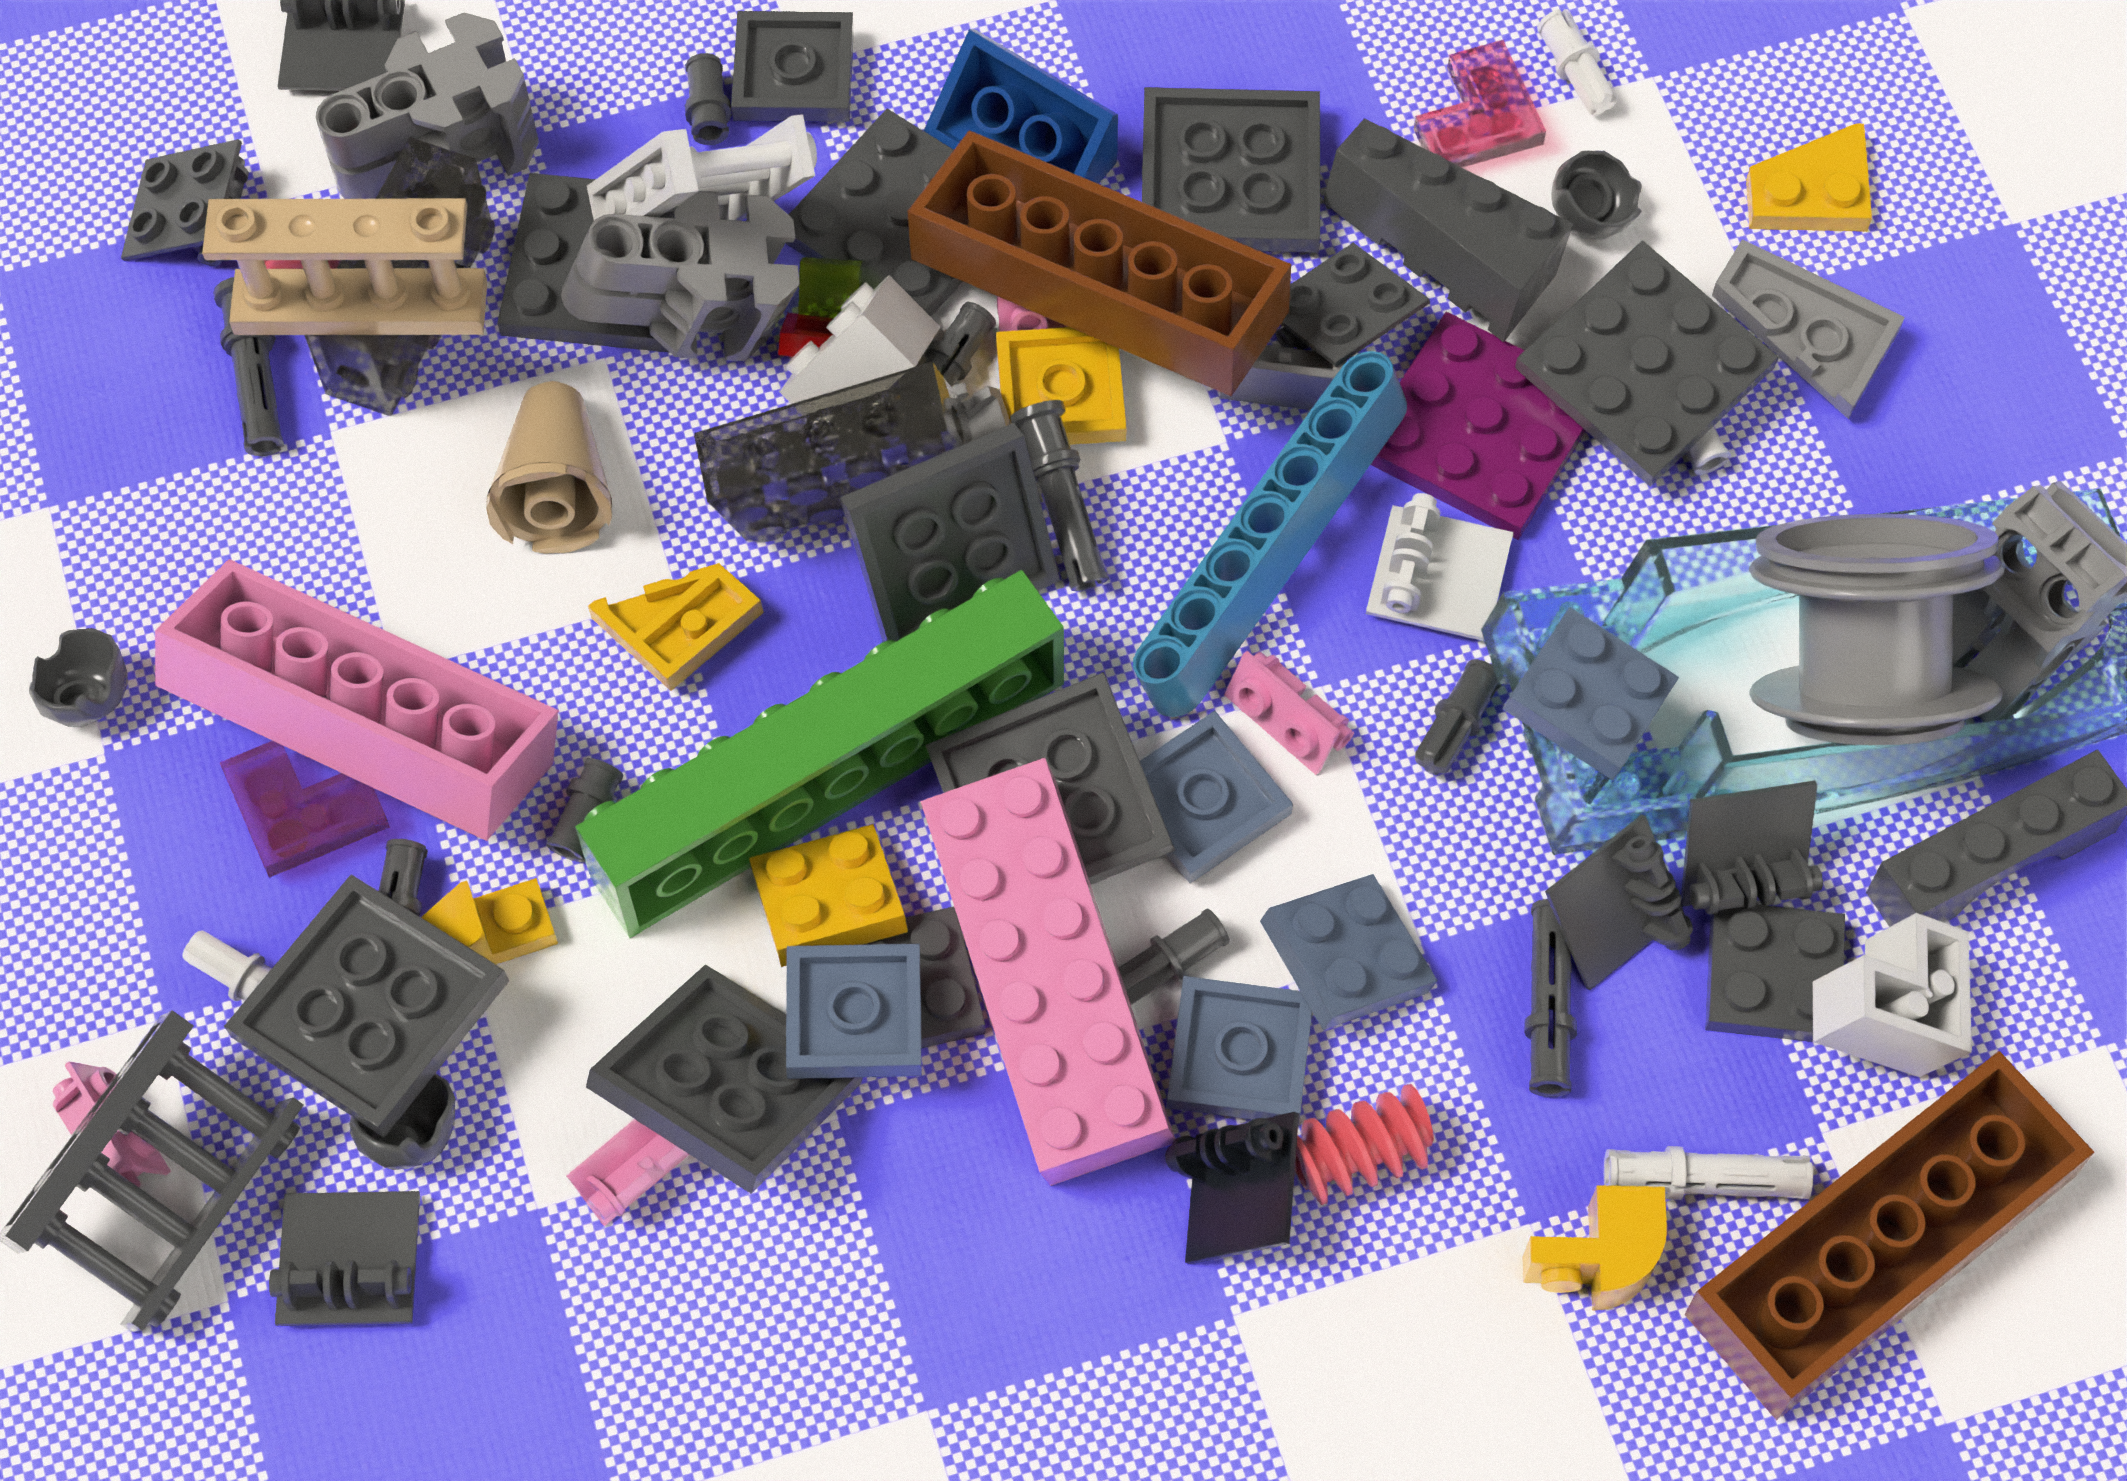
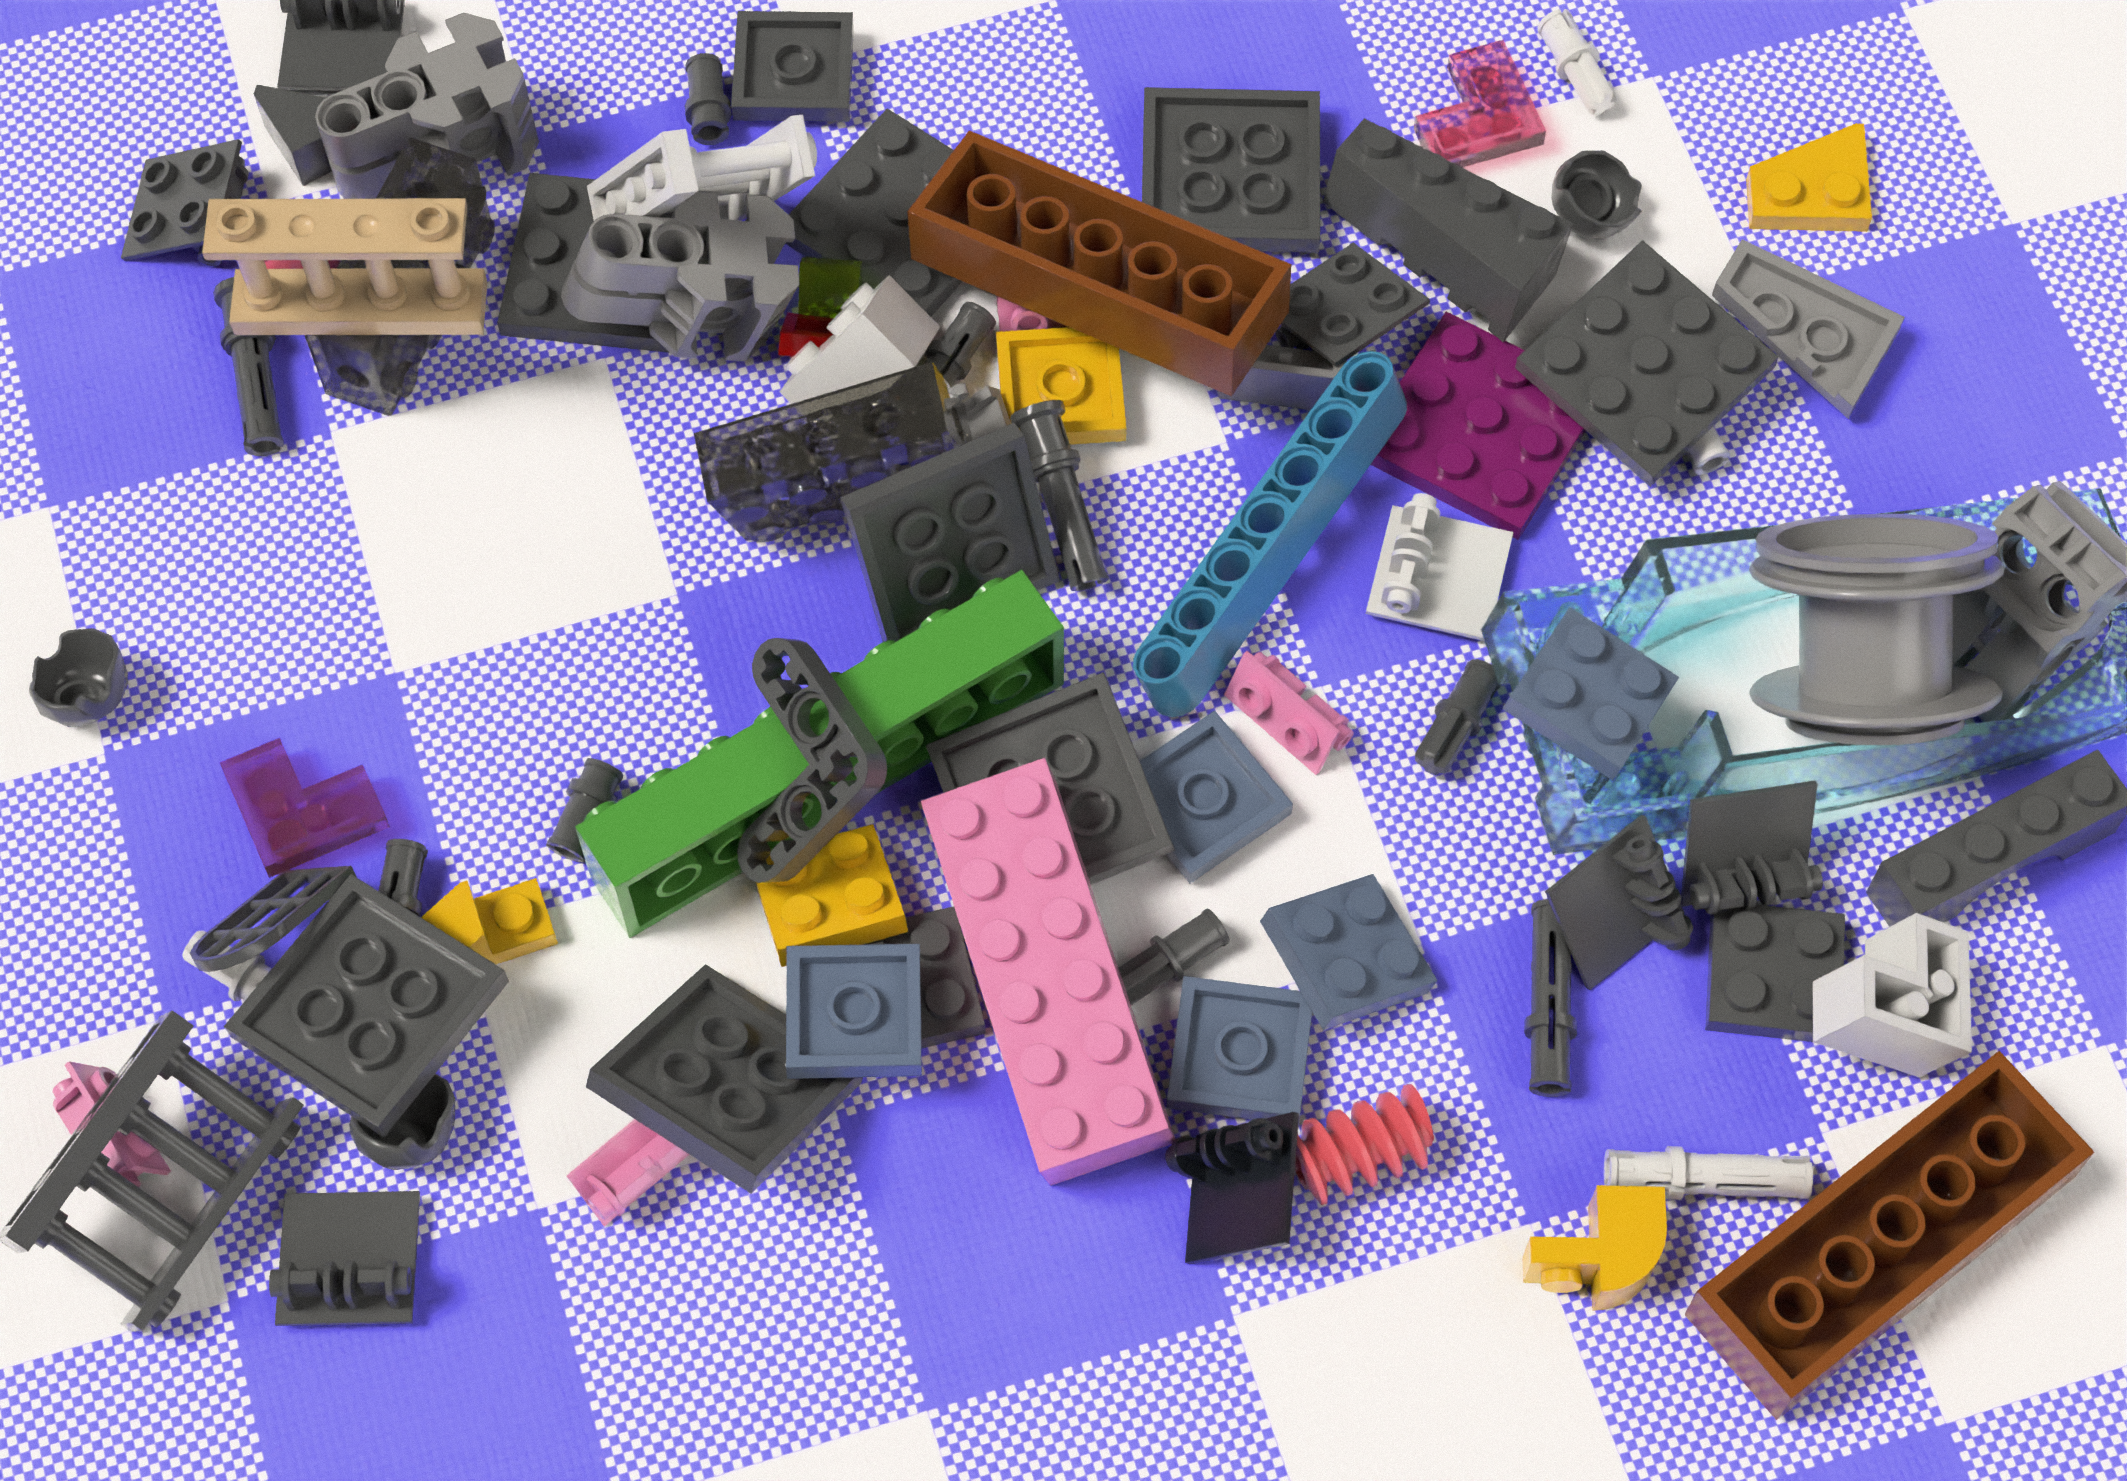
bright pink brick [155,559,559,841] -> none
tan cone [486,381,612,554] -> none
yellow wing [588,563,764,691] -> none
blue slope [923,28,1118,184] -> none
none -> dark grey window [190,866,357,972]
none -> dark grey slope [253,84,332,186]
none -> dark grey beam [737,638,887,883]

